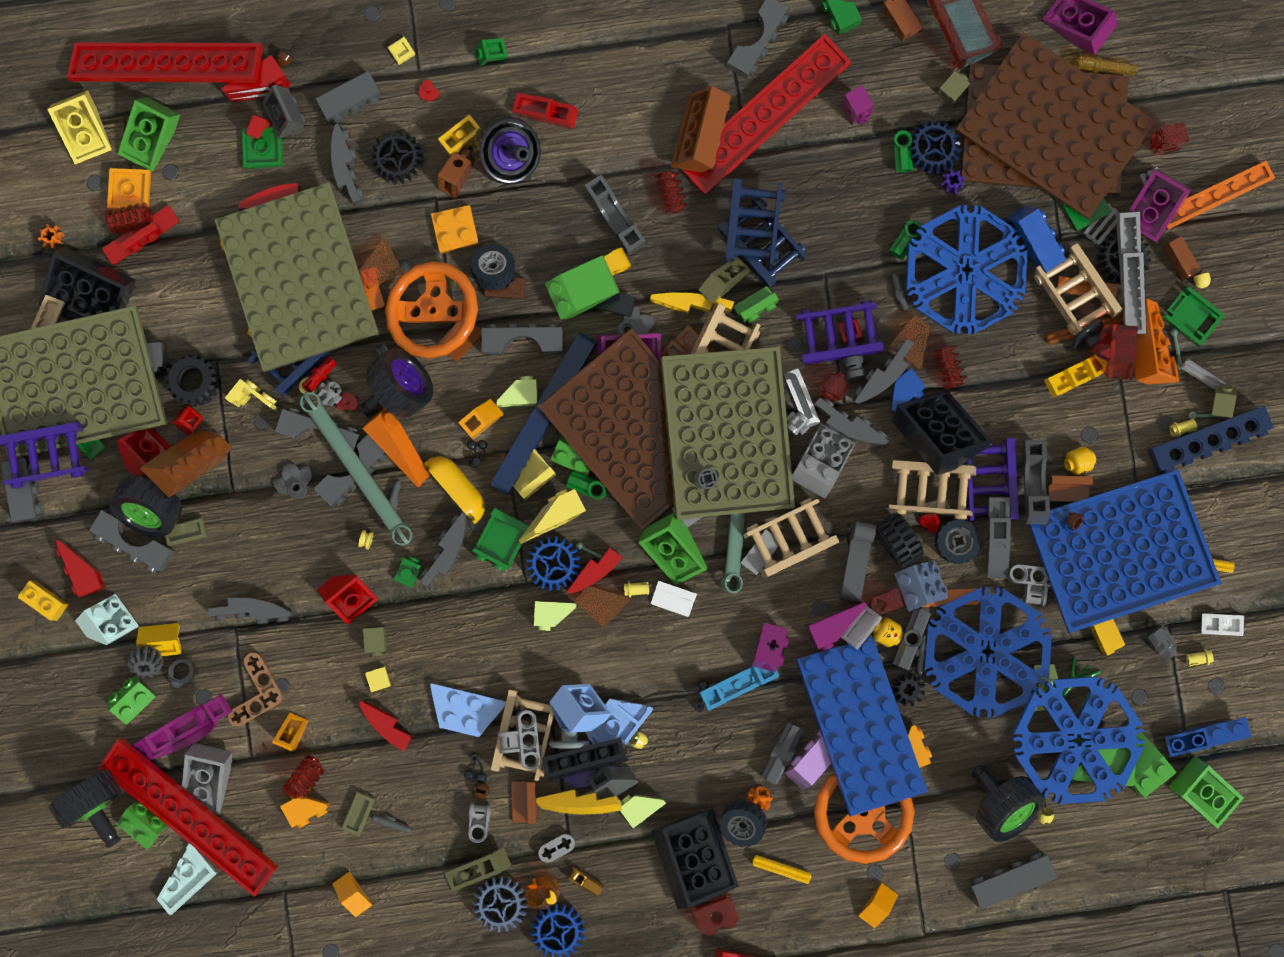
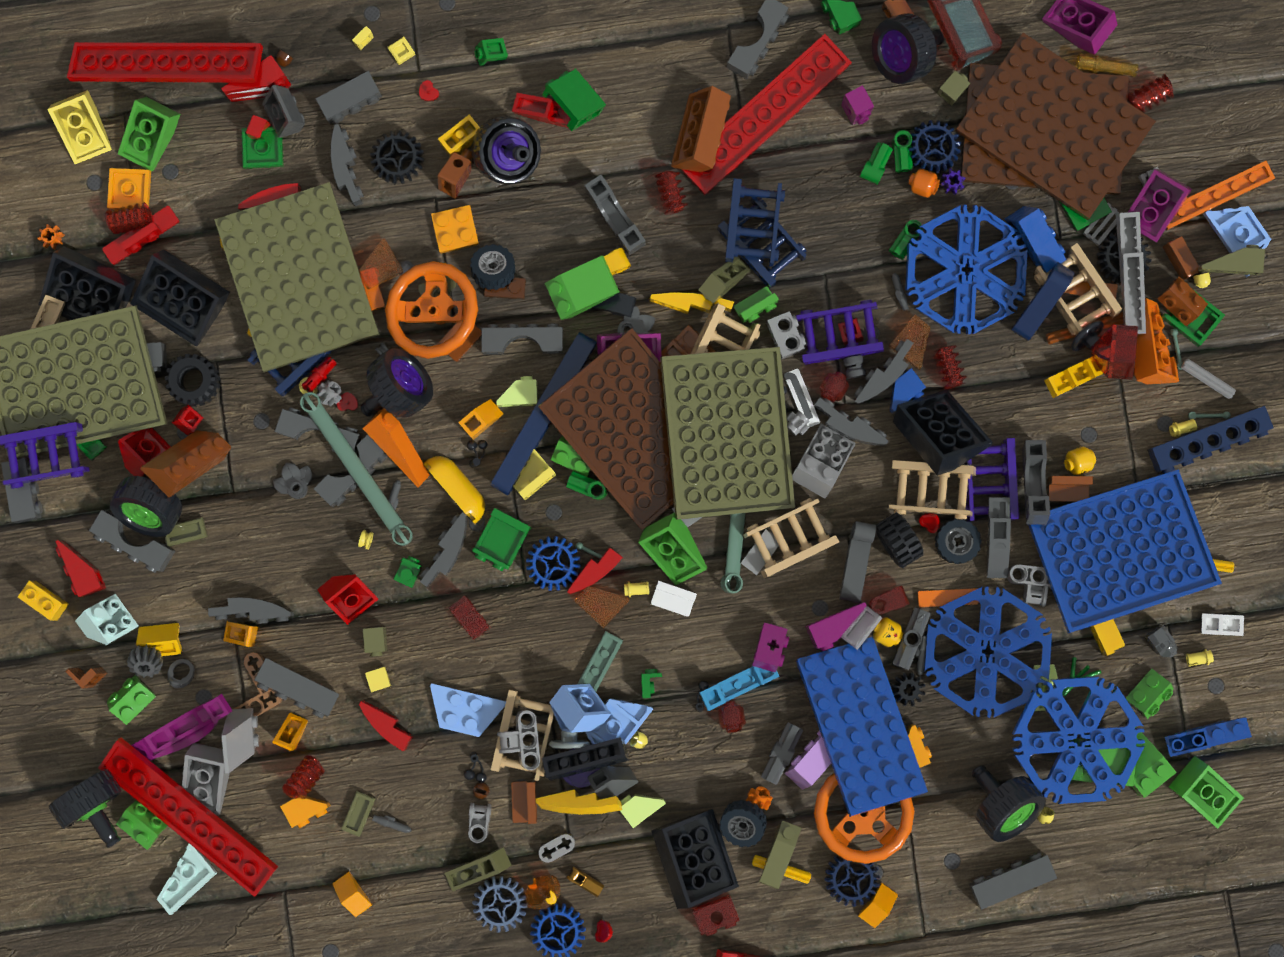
light yellow bracket [225,379,278,411] -> none
light yellow slope [519,489,586,544] -> none
yellowish green slope [534,601,576,631] -> none
dark grey wheel [693,469,718,489] -> none
sand blue bracket [894,561,948,612] -> none
reddish brown hinge [1065,512,1083,530] -> none
clear red brick [1150,122,1189,156] -> none
olive brick [1211,384,1237,418] -> none
none -> dark orange panel [65,667,107,689]
none -> black slope [130,249,230,347]
none -> light grey slope [221,708,259,774]
none -> light orange slope [223,621,258,647]
none -> dark grey brick [254,658,339,719]
none -> light yellow tile [352,26,374,50]
none -> clear red brick [449,595,492,640]
none -> green panel [542,69,606,131]
none -> sand green tile [578,631,623,692]
none -> red piece [595,920,613,942]
none -> green bracket [641,669,662,698]
none -> clear red head [718,701,746,733]
none -> olive slope [759,820,801,889]
none -> light grey brick [766,311,806,360]
none -> dark blue gear [824,855,880,907]
none -> green piece [860,142,893,185]
none -> black wheel [871,13,945,84]
none -> orange head [909,169,940,198]
none -> dark blue beam [1012,262,1075,341]
none -> bright green bracket [1126,669,1174,719]
none -> clear red piece [1128,74,1174,113]
none -> dark orange bracket [1158,276,1208,326]
none -> olive slope [1198,245,1265,276]
none -> light blue wing [1203,206,1271,278]

